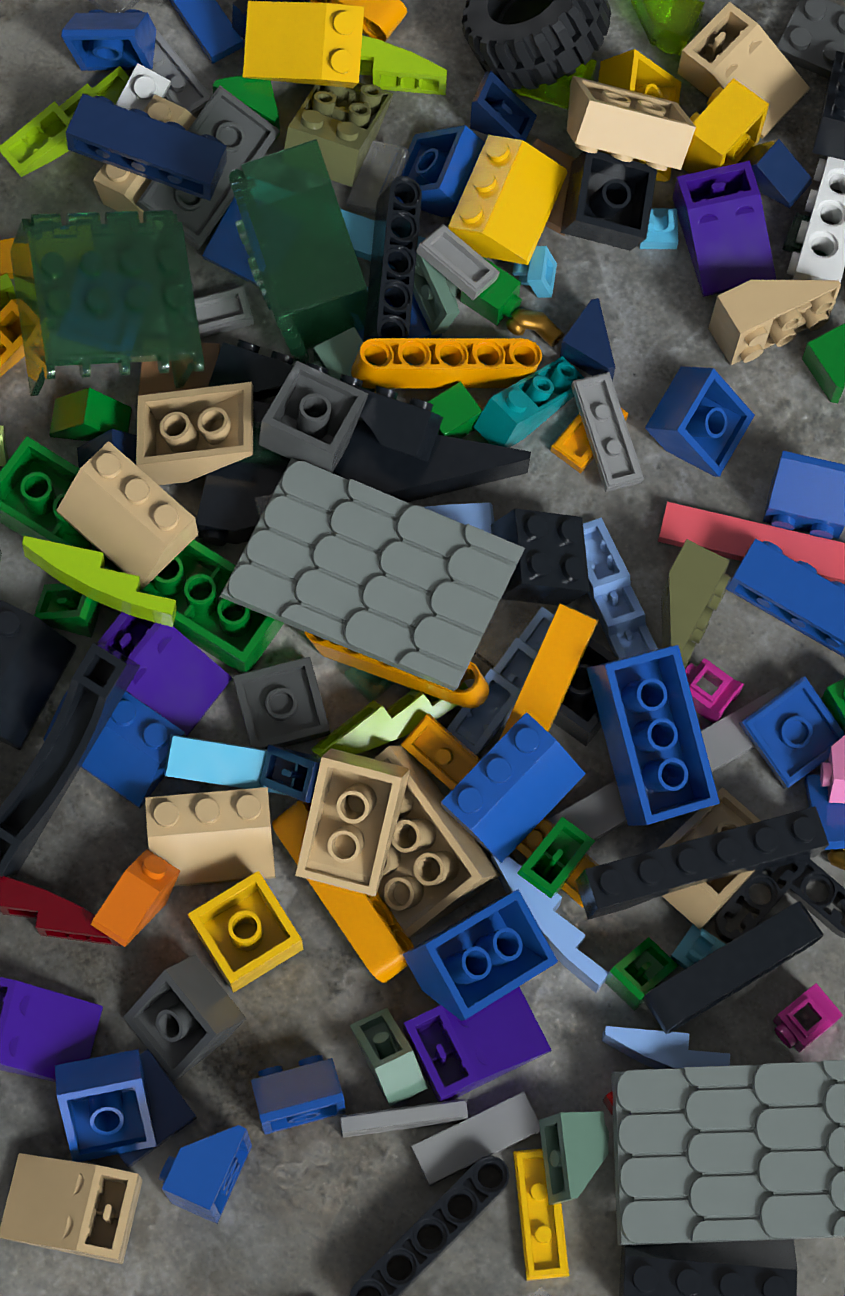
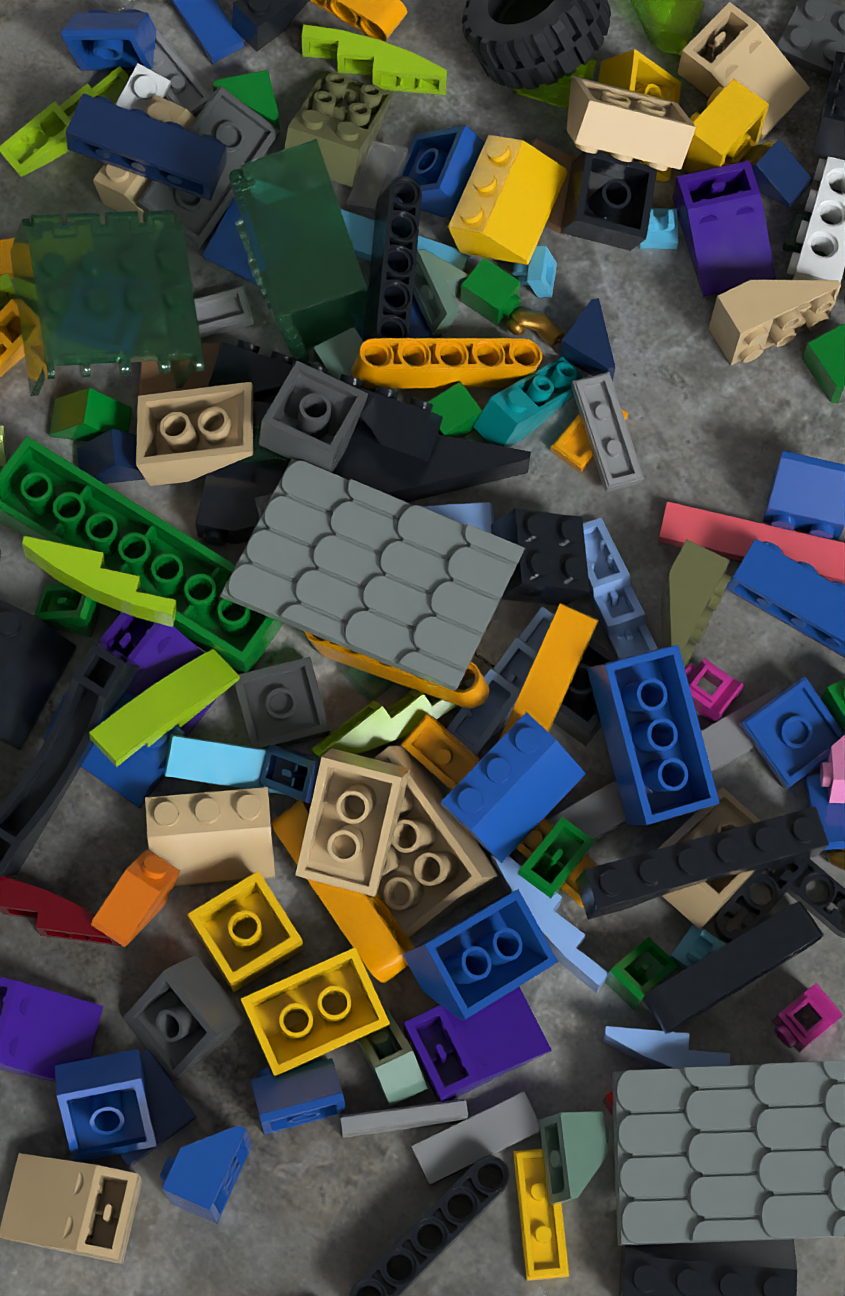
tan slope [56,441,198,590] -> none
yellow slope [242,1,364,88] -> none
light grey tile [416,224,500,300] -> none
dark blue slope [470,71,537,141] -> none
blue slope [645,366,755,477] -> none
none -> lime slope [89,649,240,767]
none -> yellow slope [241,947,390,1077]

